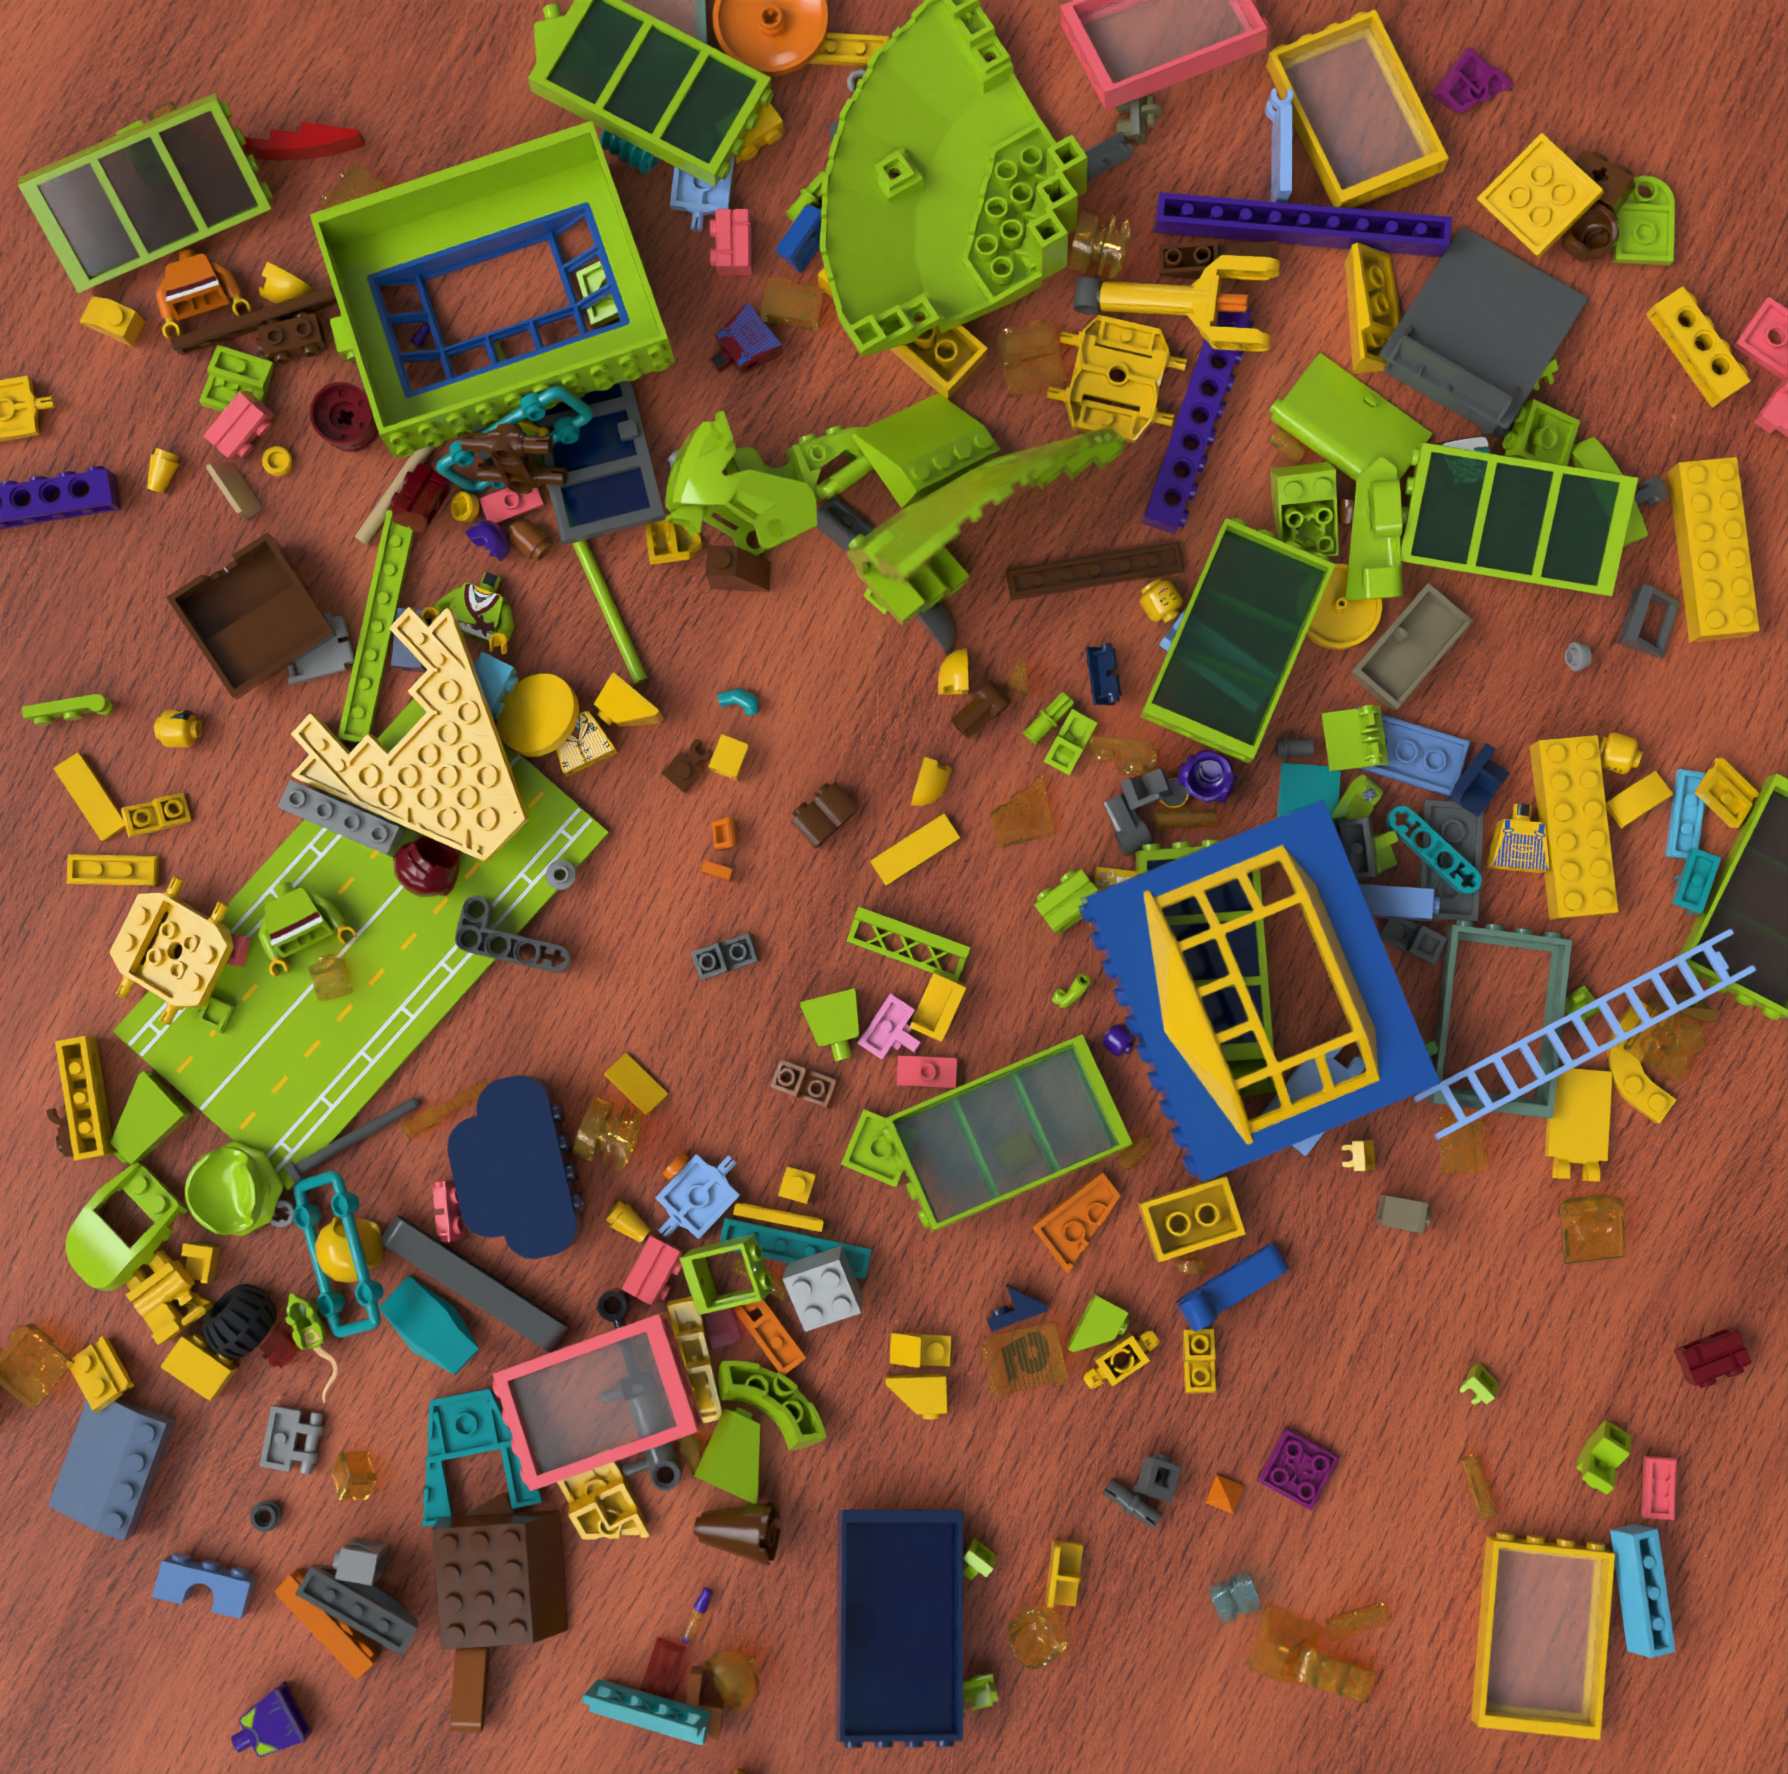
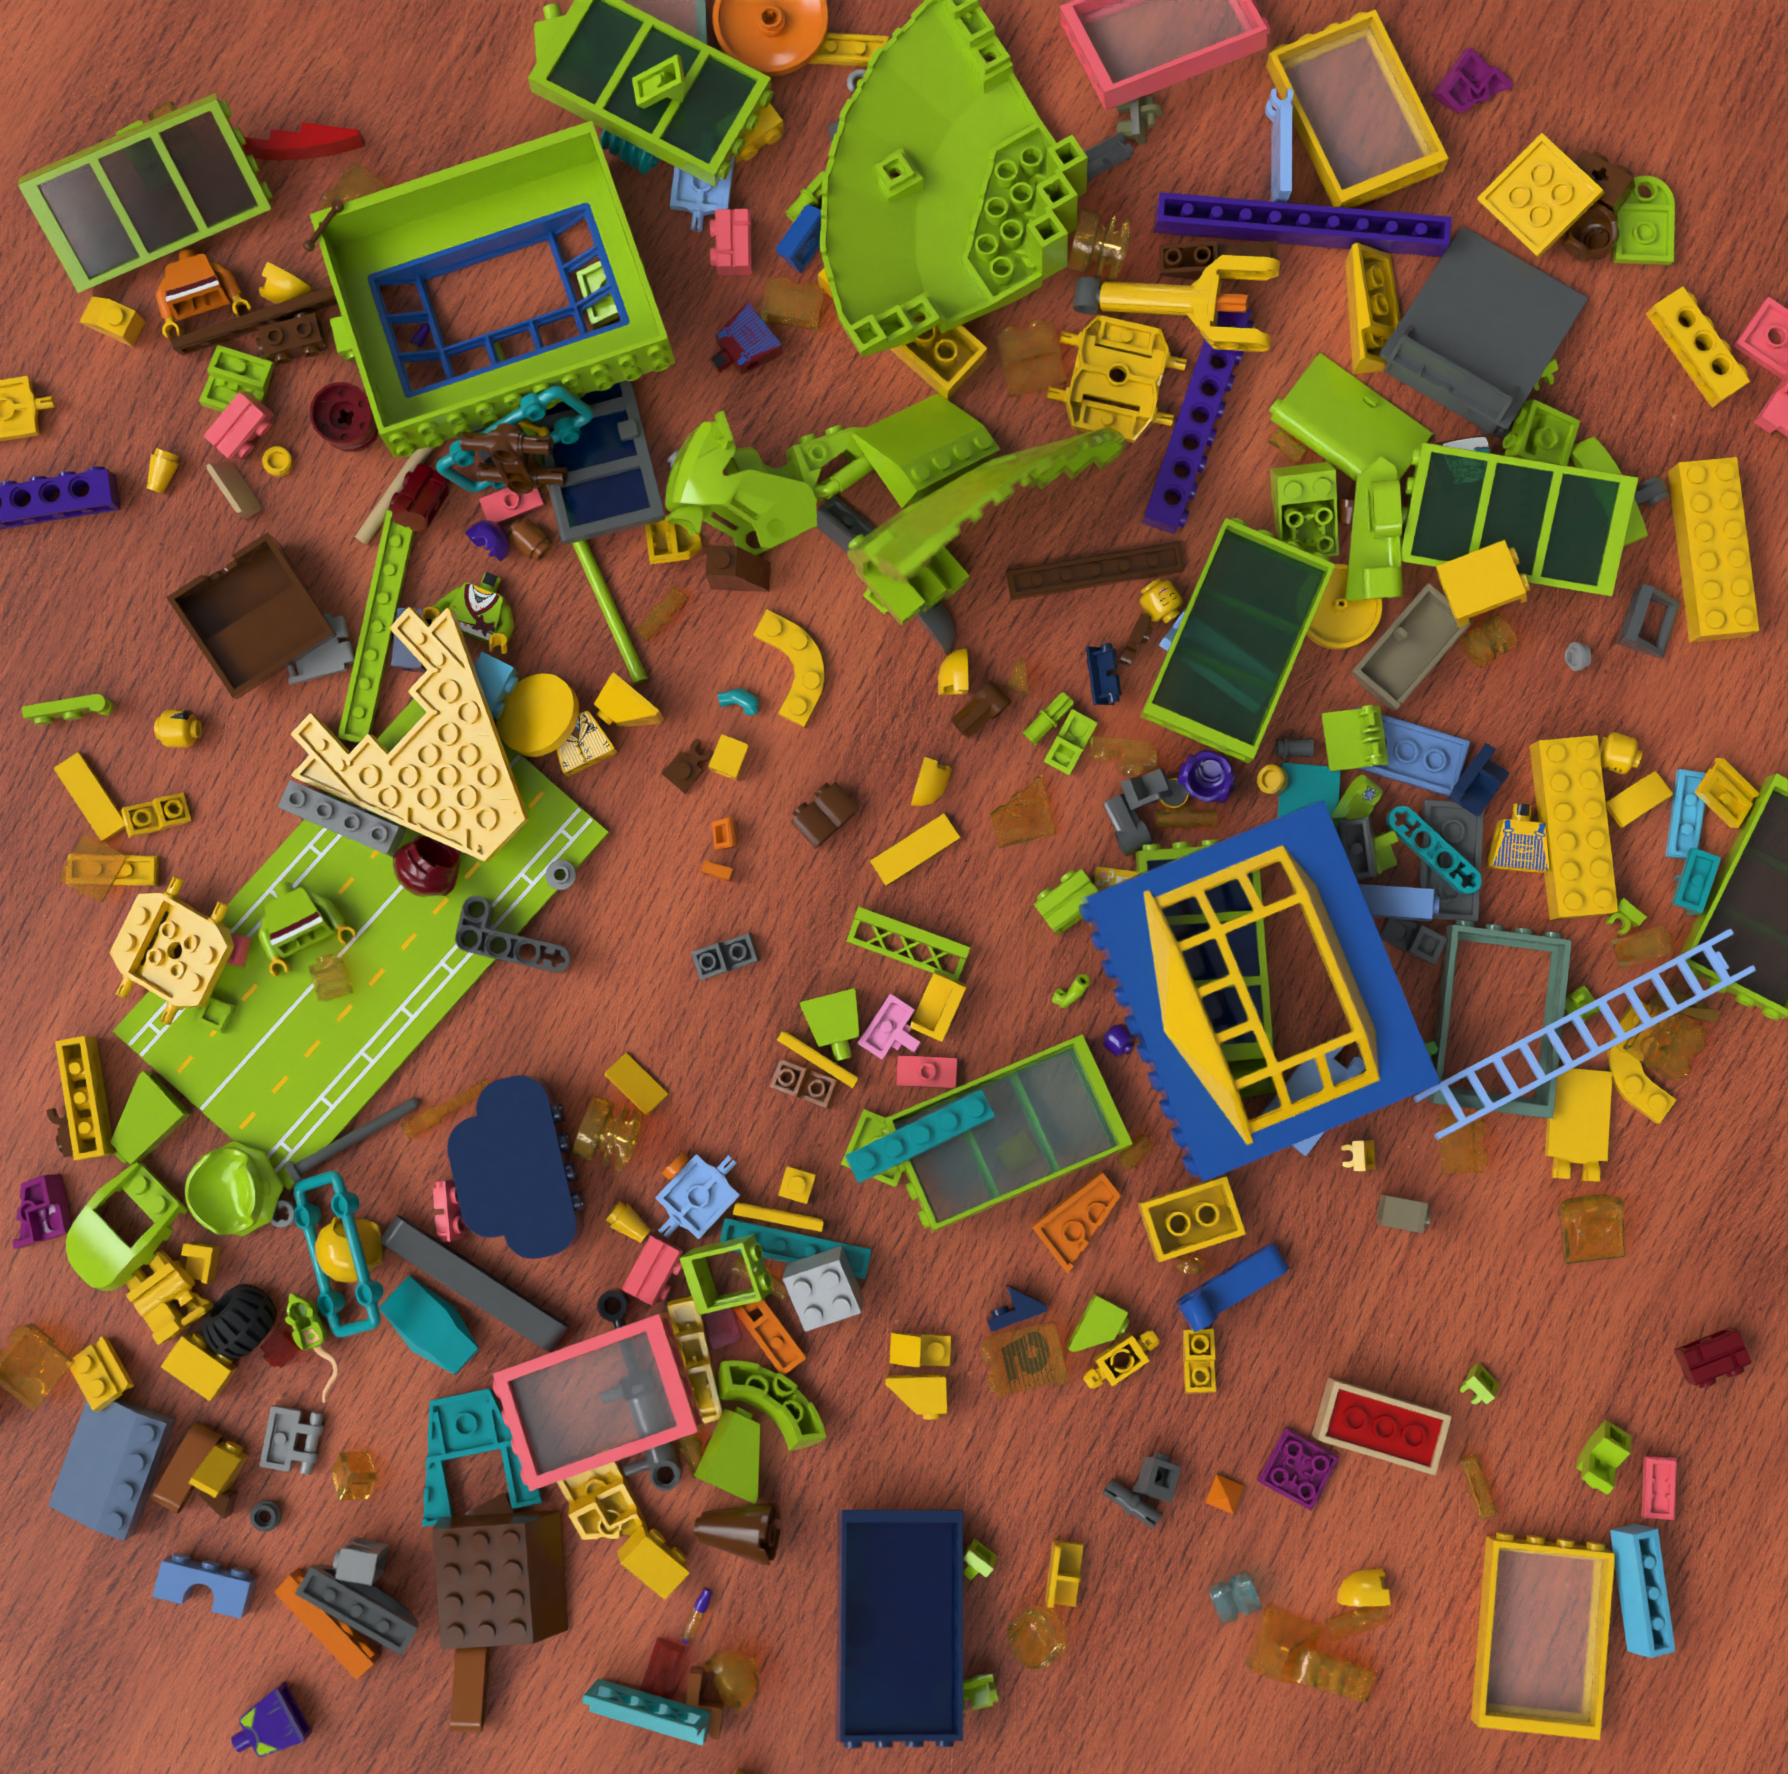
yellow tile [451,492,479,522] -> none
none -> magenta slope [13,1174,72,1249]
none -> clear yellow piece [58,834,128,903]
none -> dark orange beam [151,1421,223,1514]
none -> yellow slope [189,1441,248,1498]
none -> reddish brown slope [199,1490,237,1519]
none -> reddish brown hinge [303,199,344,252]
none -> yellow brick [617,1525,690,1600]
none -> lime slope [632,54,686,109]
none -> clear yellow pin [634,587,688,642]
none -> yellow plate [753,609,825,728]
none -> yellow tile [777,1031,858,1088]
none -> teal plate [845,1090,995,1184]
none -> reddish brown plate [1119,613,1153,667]
none -> yellow tile [1257,764,1288,795]
none -> red brick [1312,1377,1452,1476]
none -> yellow brick [1337,1568,1391,1607]
none -> yellow panel [1436,540,1530,628]
none -> clear yellow wheel [1461,614,1518,668]
none -> lime tile [1605,898,1647,935]
none -> clear yellow brick [1611,925,1672,968]

